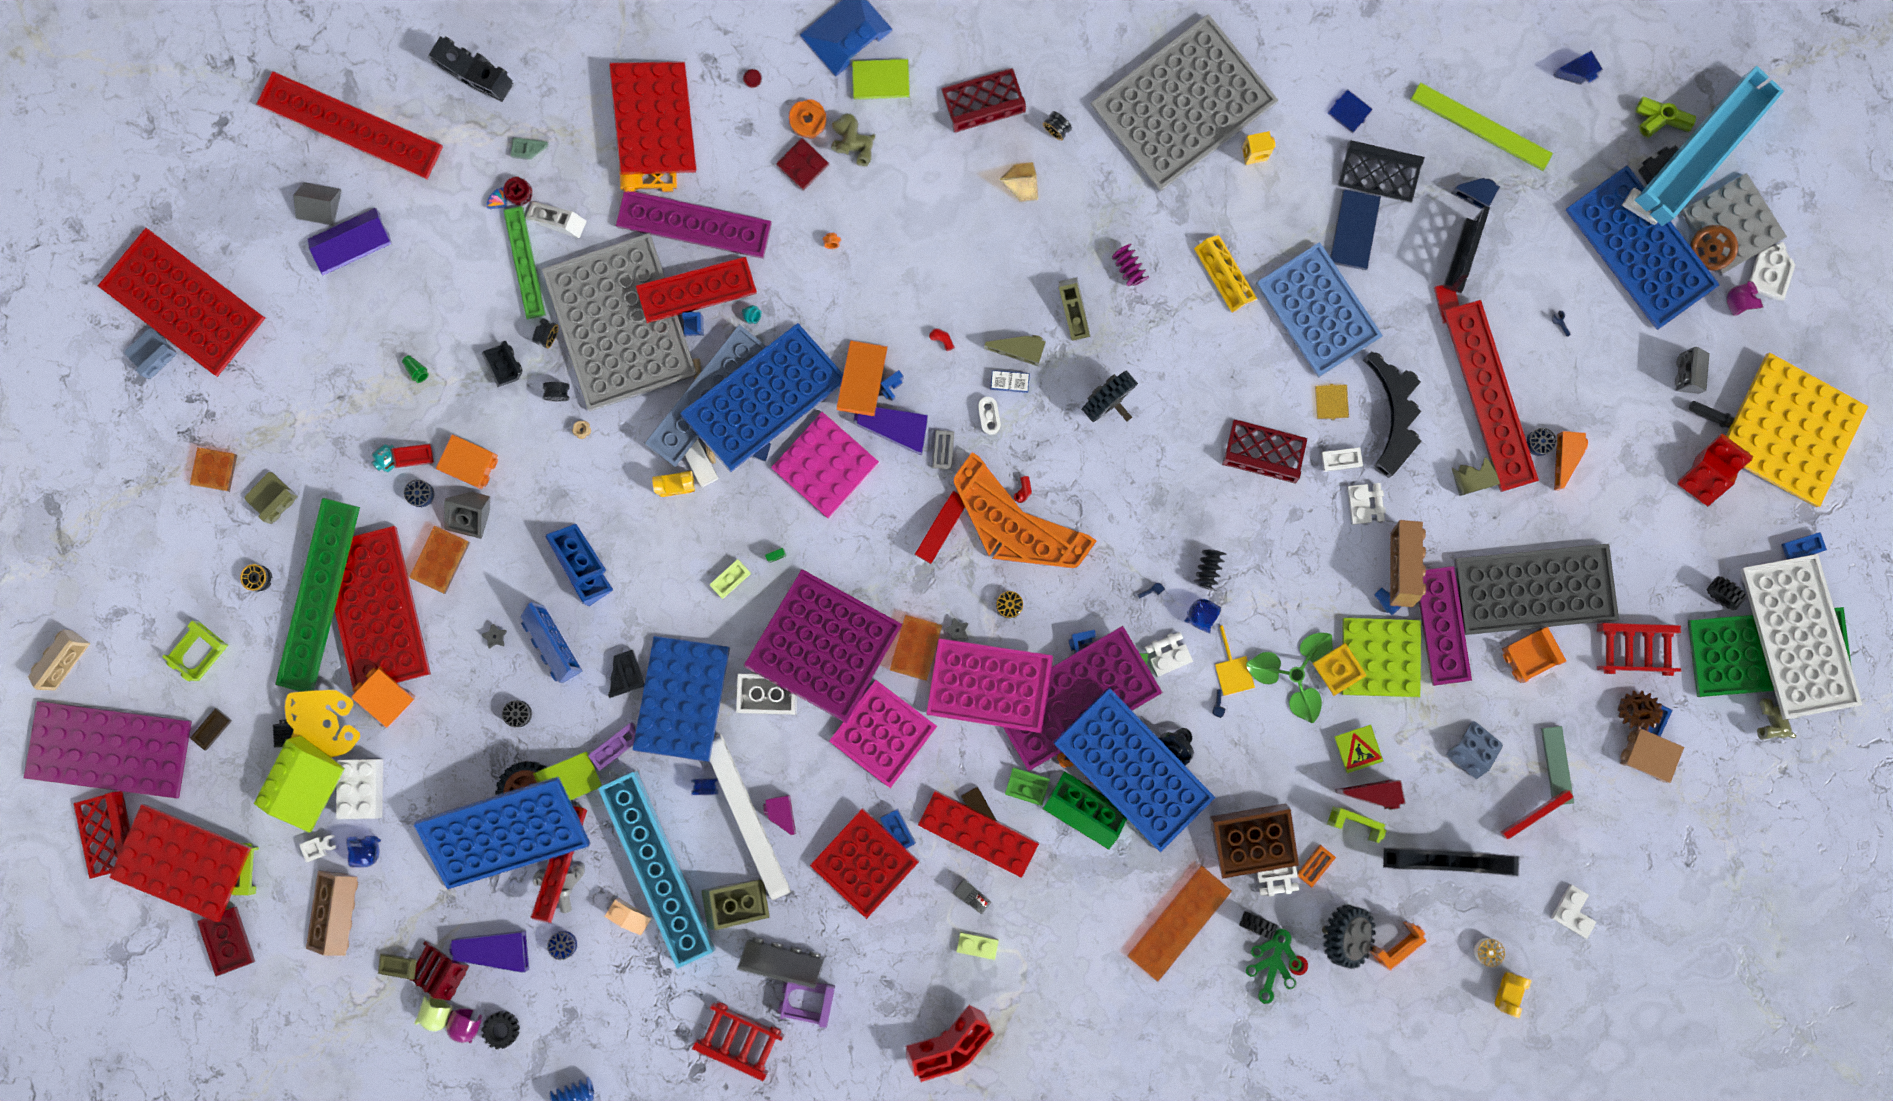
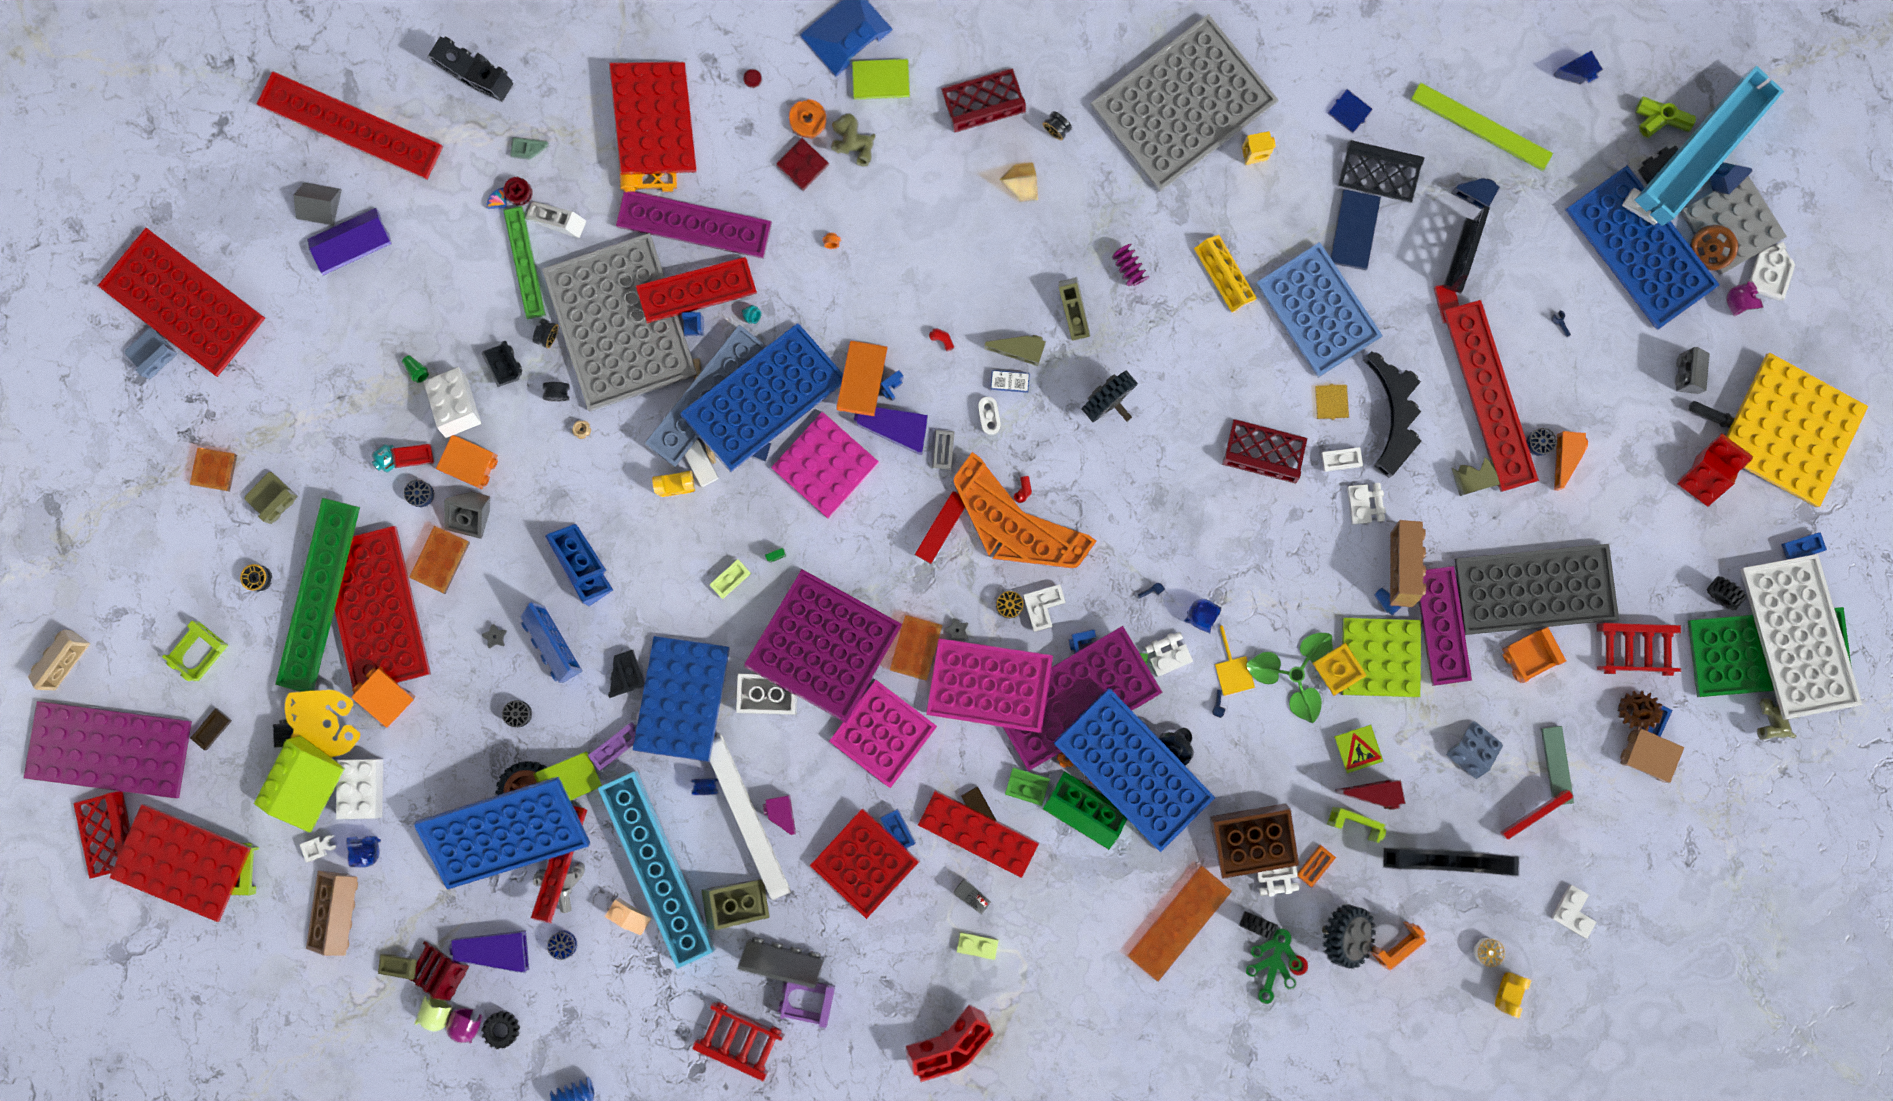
dark red plate [197,907,255,977] -> none
black piece [1194,549,1227,591] -> none
none -> white brick [423,367,481,438]
none -> white plate [1023,584,1066,632]
none -> dark blue slope [1710,162,1753,195]

